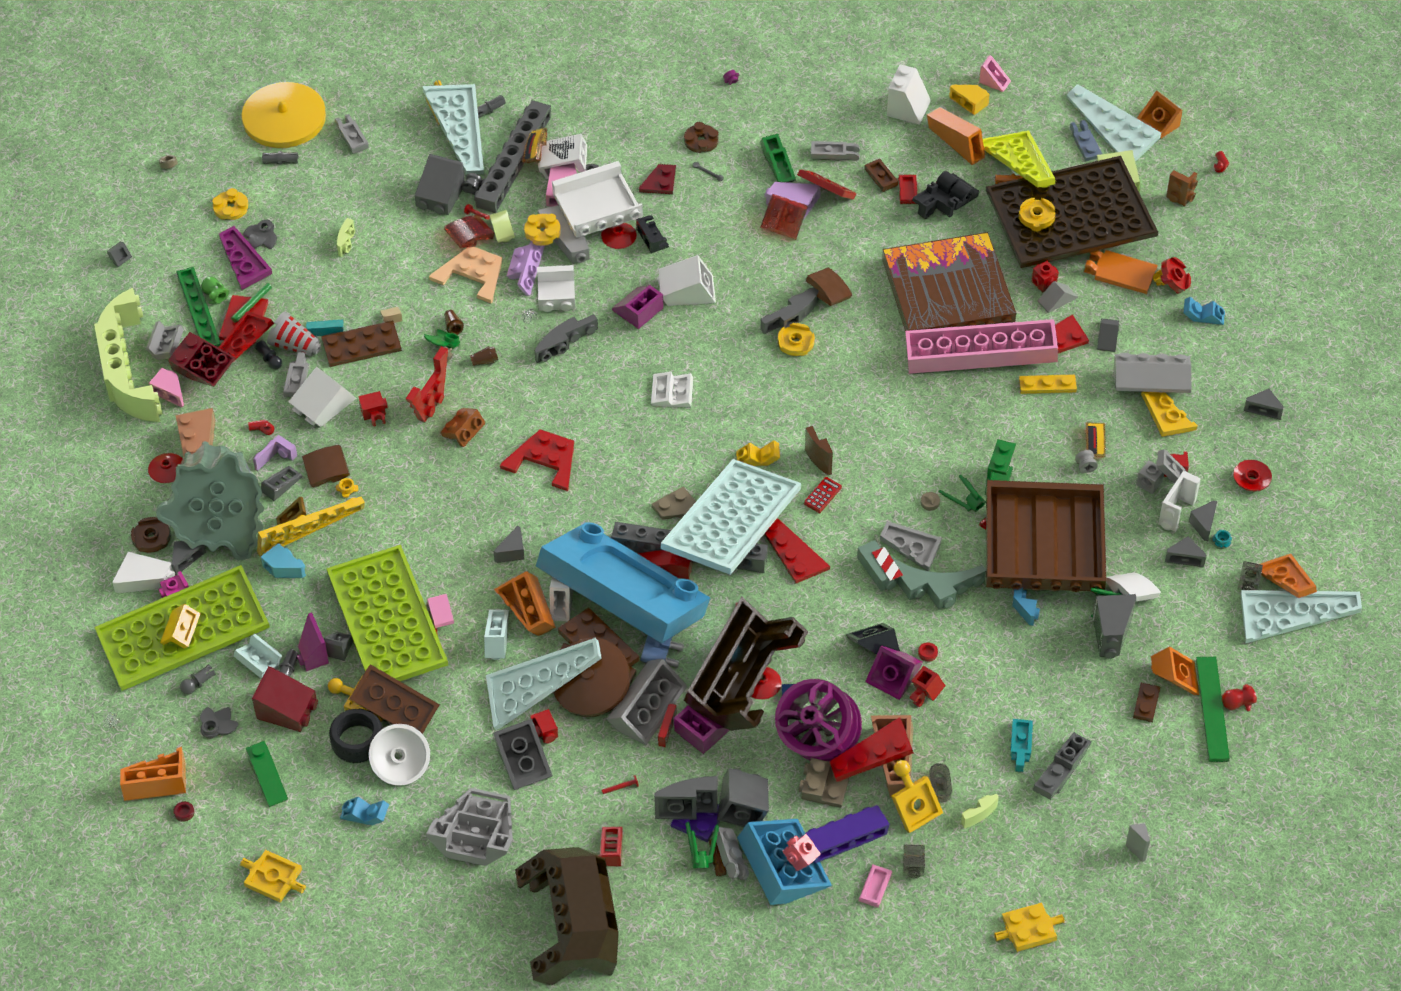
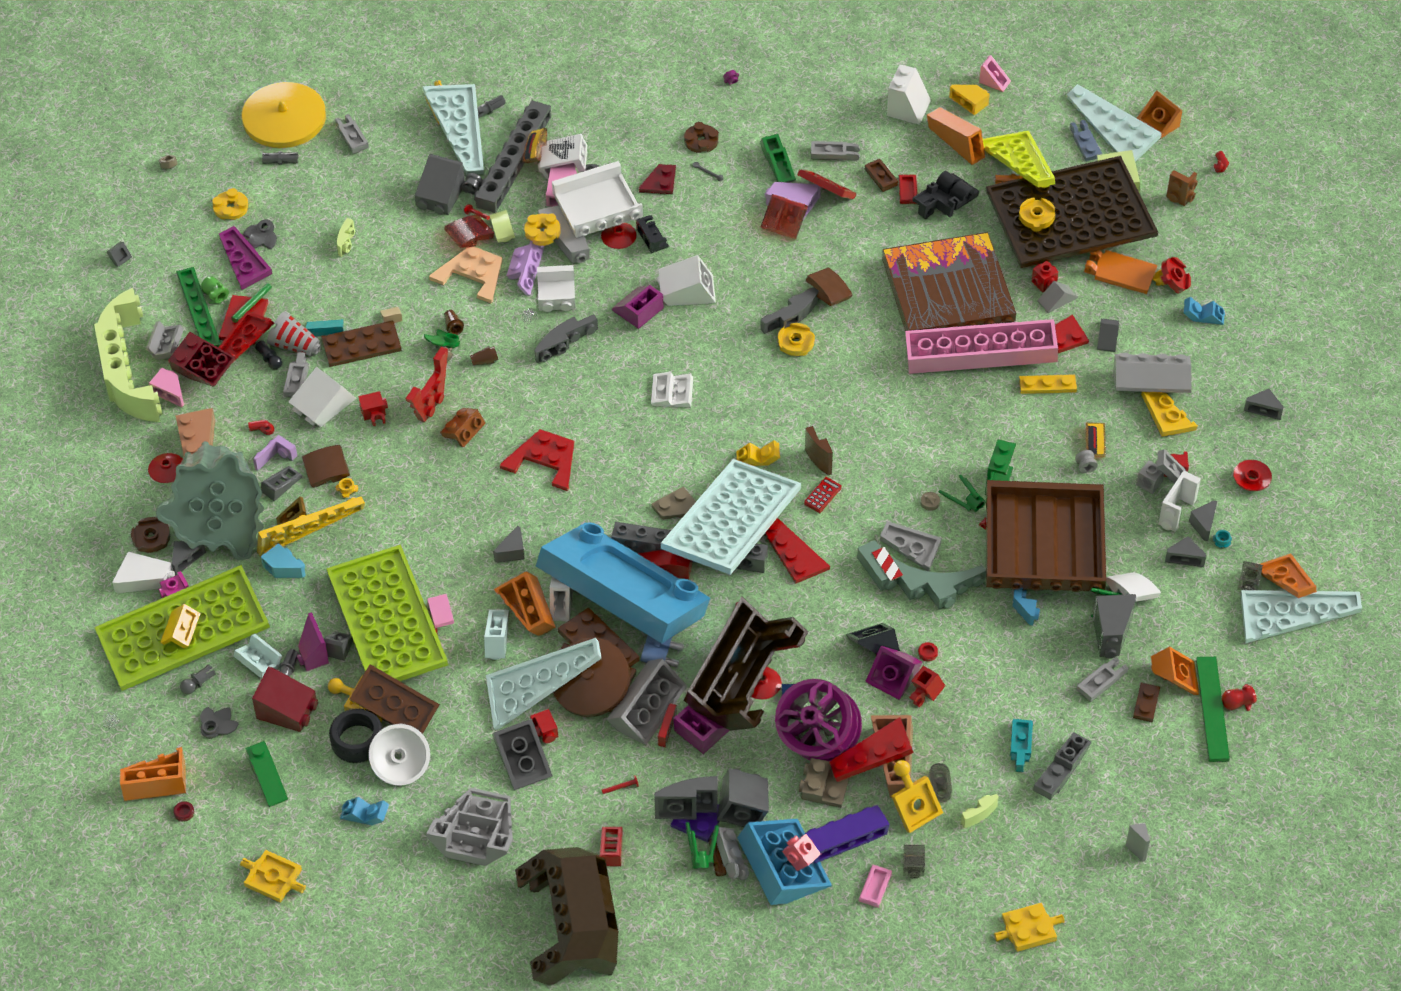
none -> light grey hinge [1076,657,1129,702]

